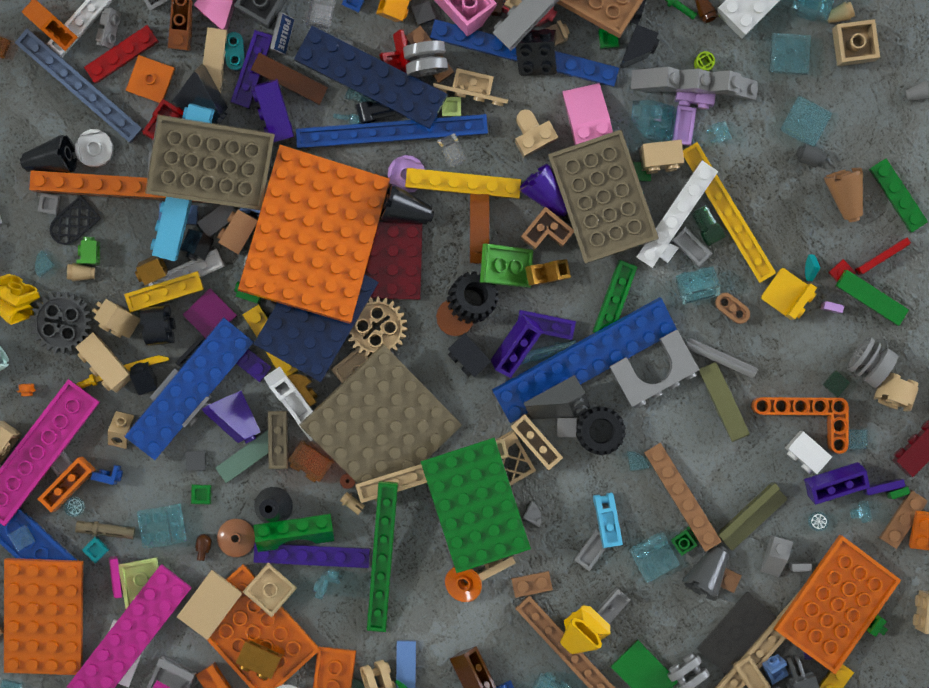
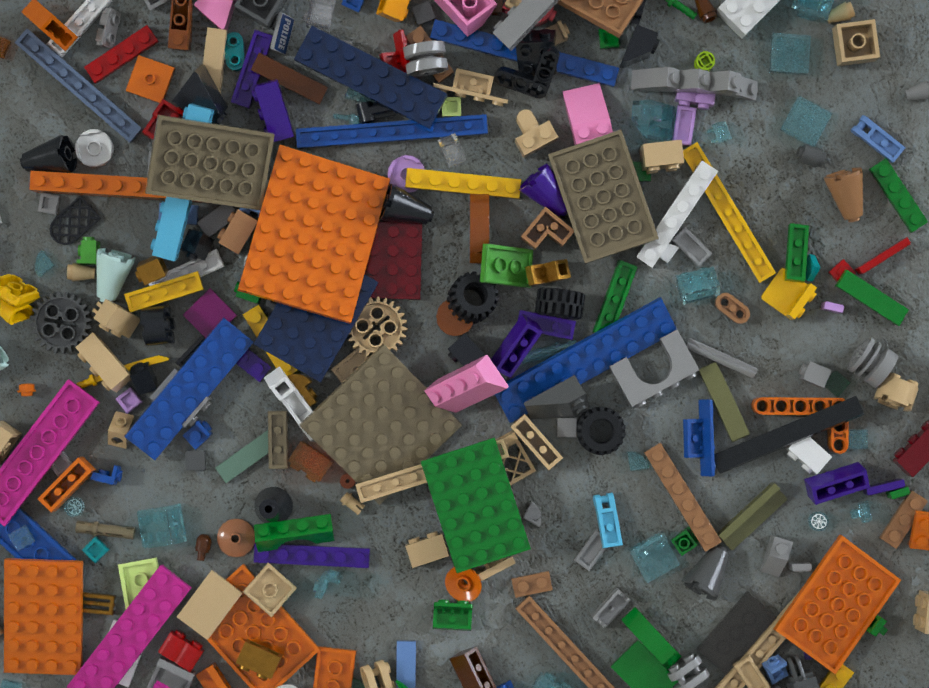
dark pink tile [109,556,122,598] -> none
green tile [191,484,212,504] -> none
dark purple slope [202,391,261,443] -> none
green tile [367,481,398,632] -> none
yellow piece [560,605,610,654] -> none
clear green piece [691,205,725,246] -> none
medium nougat plate [721,568,742,593] -> none
none -> pearl gold tile [83,592,116,615]
none -> light aqua cone [96,248,136,302]
none -> lavender tile [116,387,143,414]
none -> red brick [158,630,204,672]
none -> blue bracket [182,420,213,450]
none -> tan brick [405,531,449,568]
none -> bright pink slope [424,355,509,413]
none -> green bracket [433,600,473,631]
none -> black beam [494,47,560,99]
none -> black tyre [535,287,585,320]
none -> green arch [621,607,682,669]
none -> blue bracket [683,399,716,477]
none -> black tile [714,396,865,474]
none -> green plate [785,223,809,283]
none -> light grey brick [799,361,832,388]
none -> medium blue plate [850,115,905,163]

